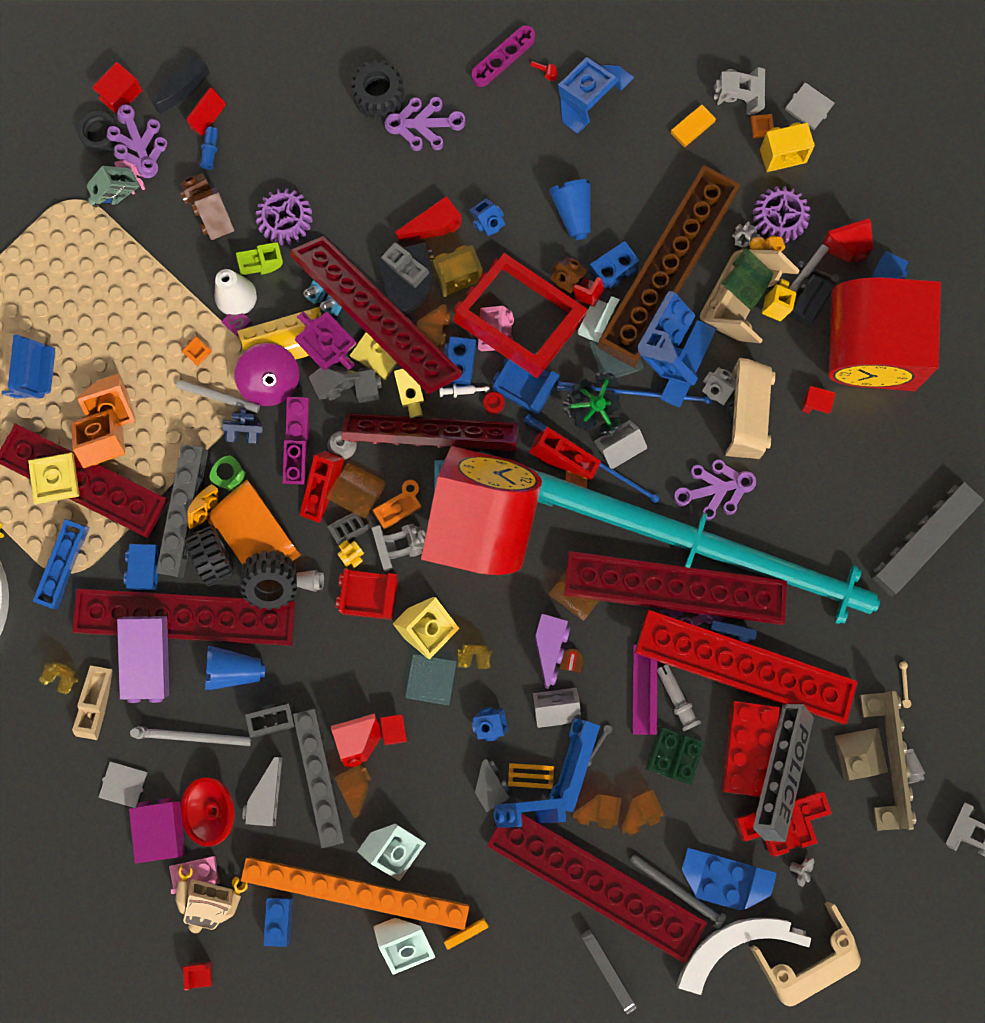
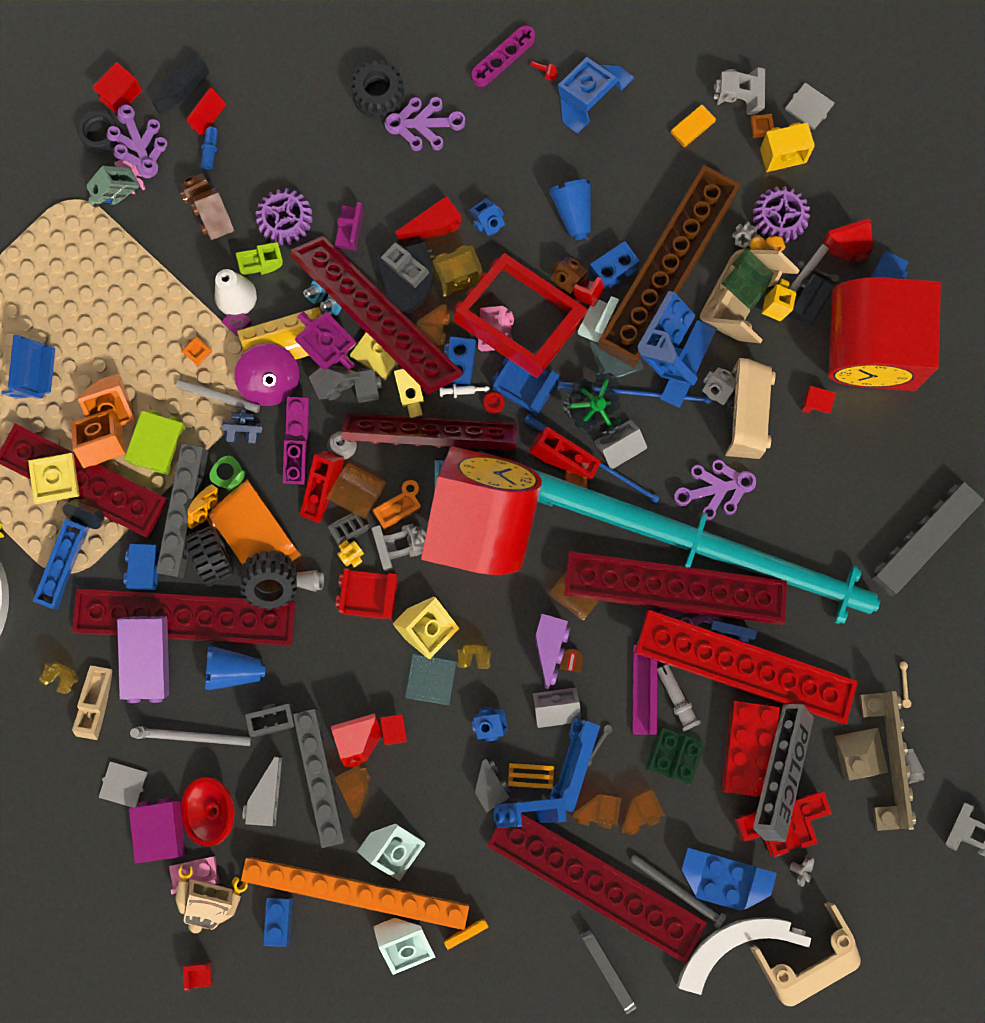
none -> black tile [62,499,105,529]
none -> lime panel [124,410,187,476]
none -> magenta panel [335,202,364,251]

